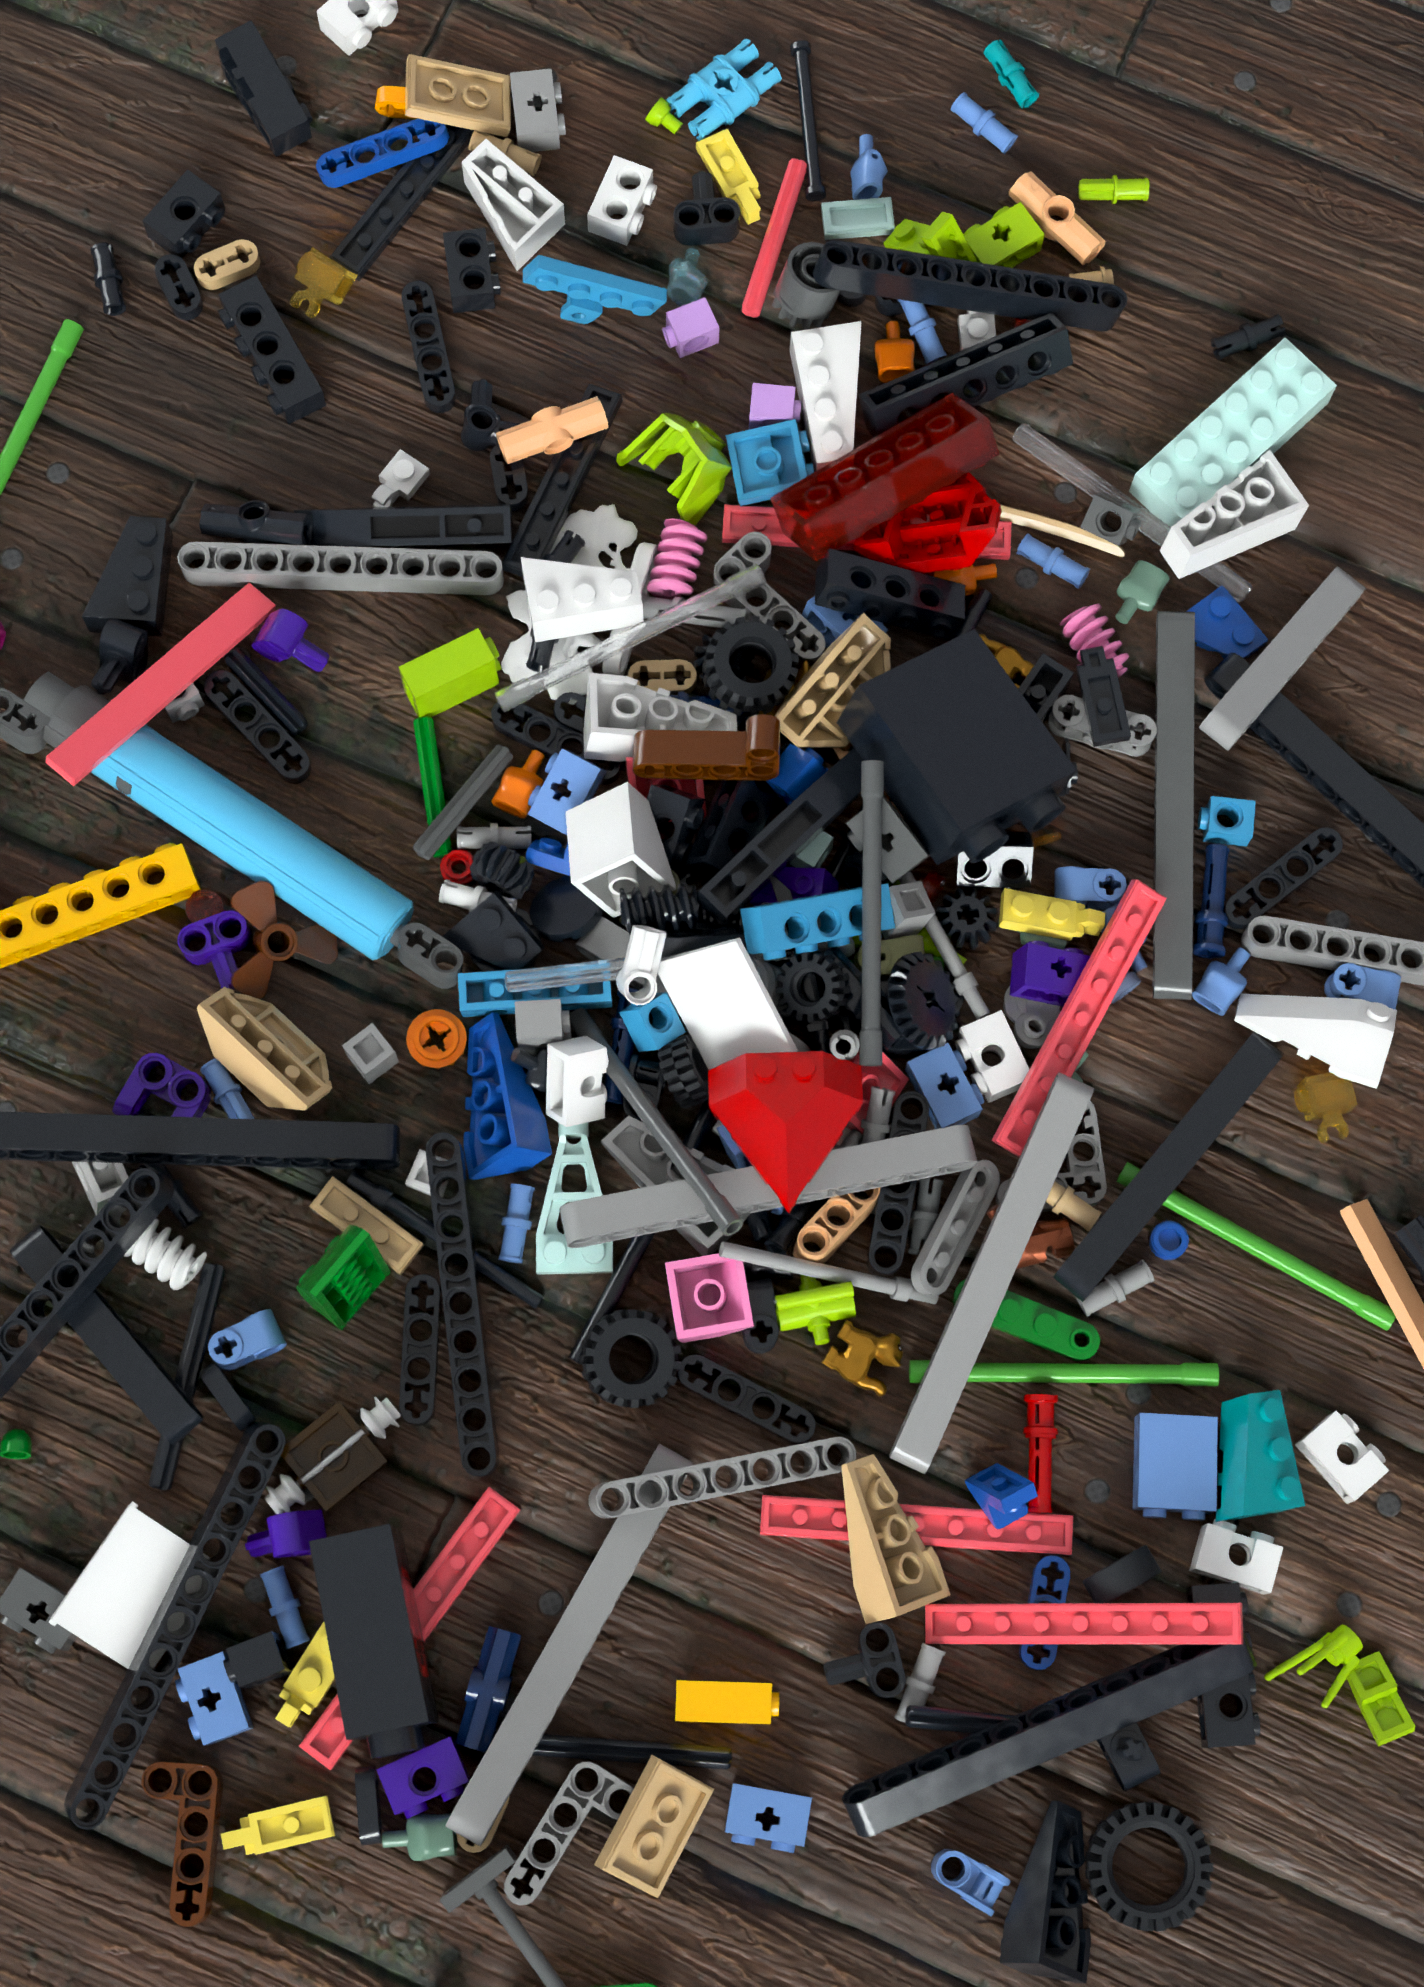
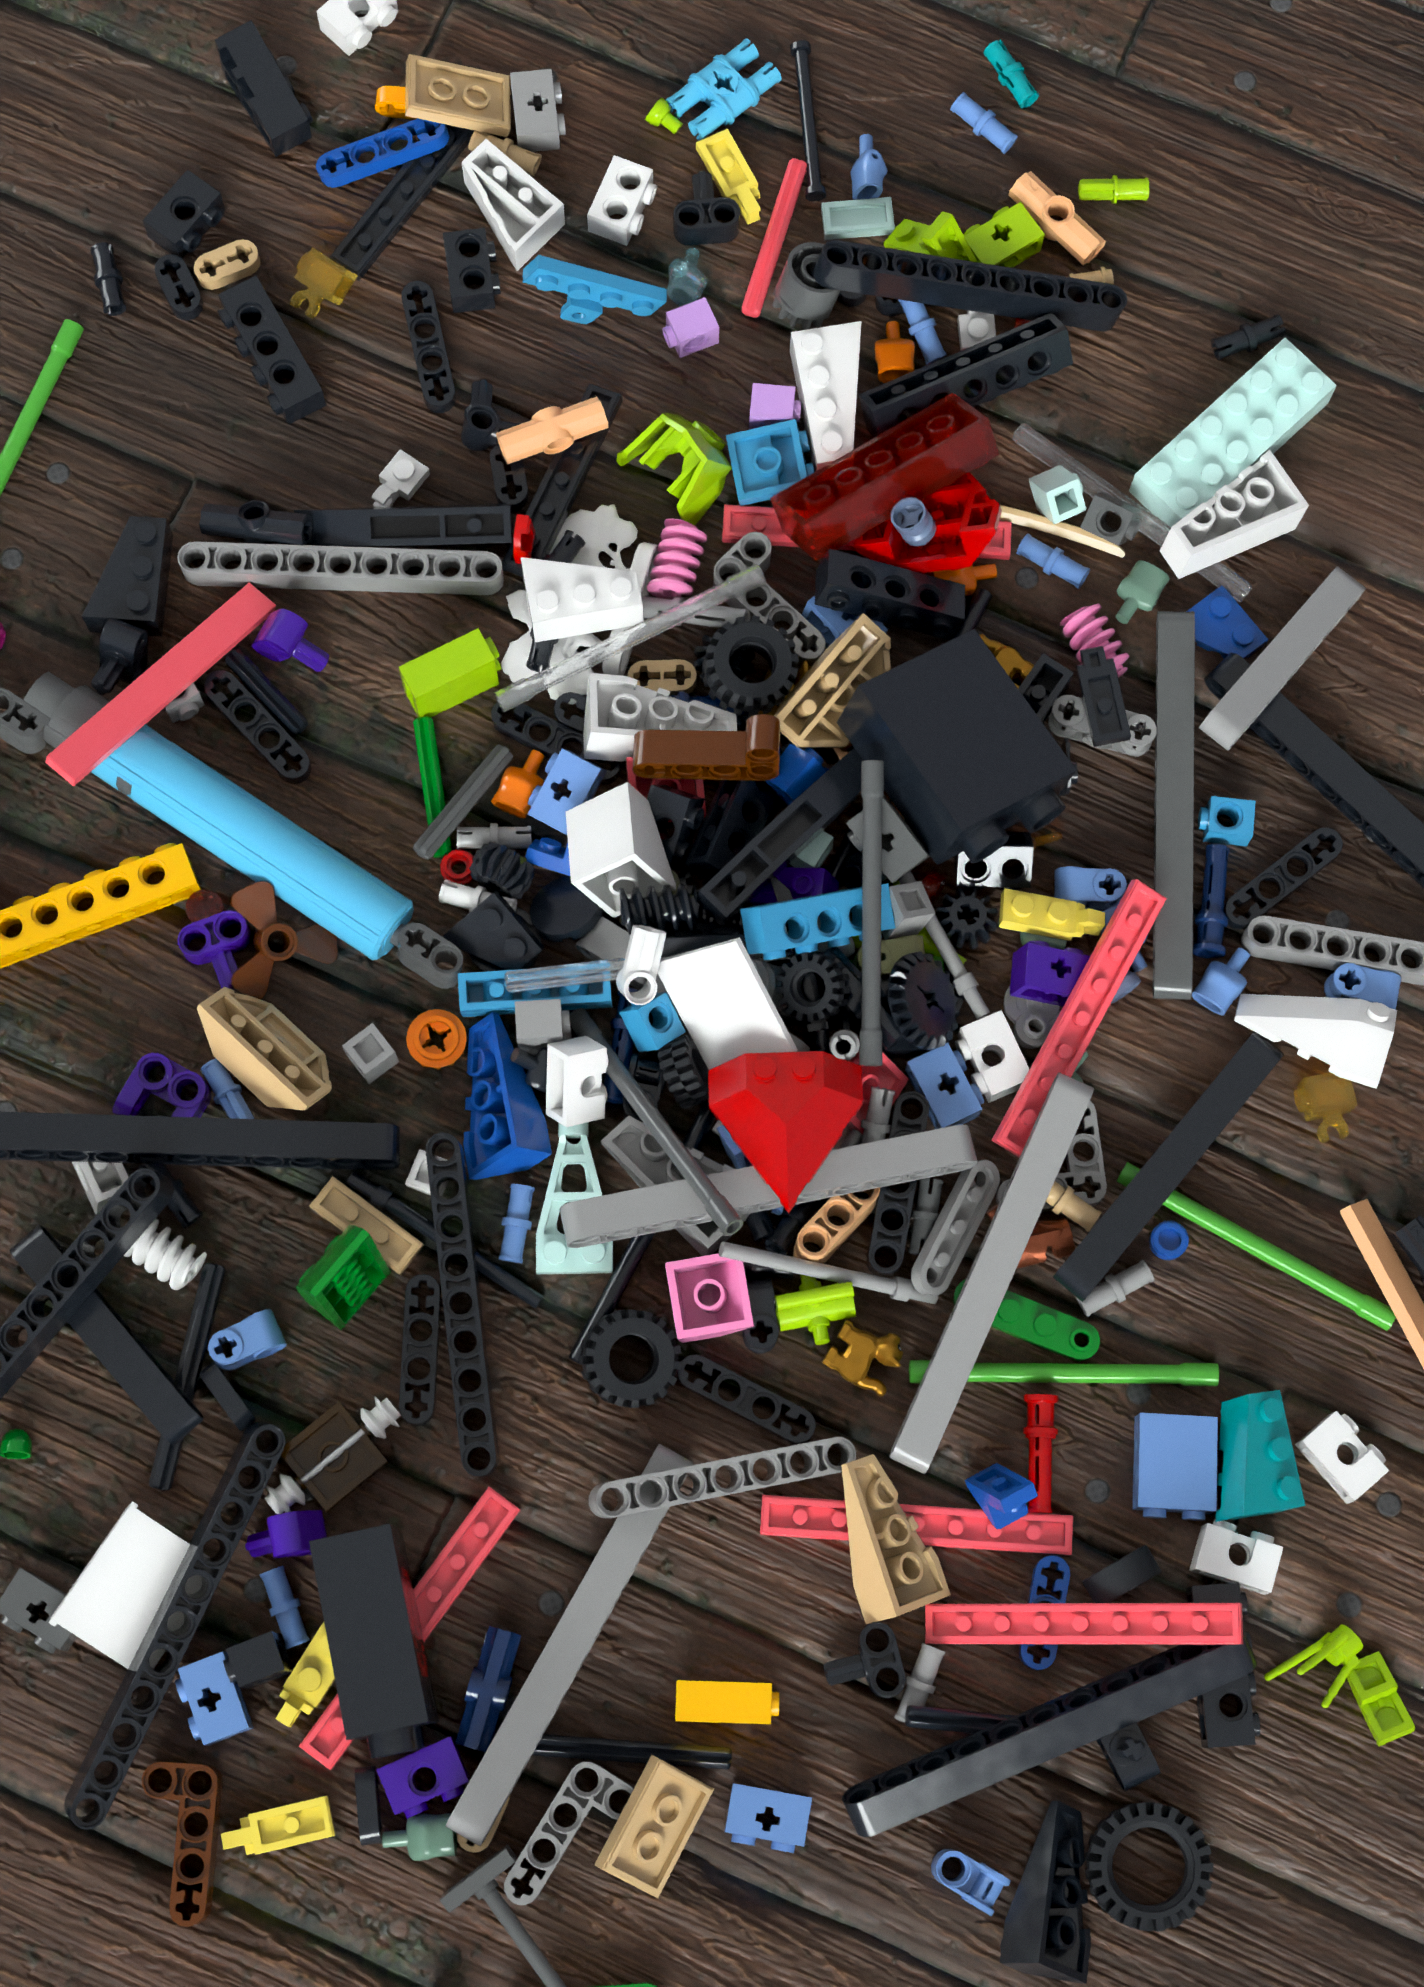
none -> red tile [513,514,536,564]
none -> sand blue wheel [891,497,936,546]
none -> light aqua brick [1029,465,1086,524]

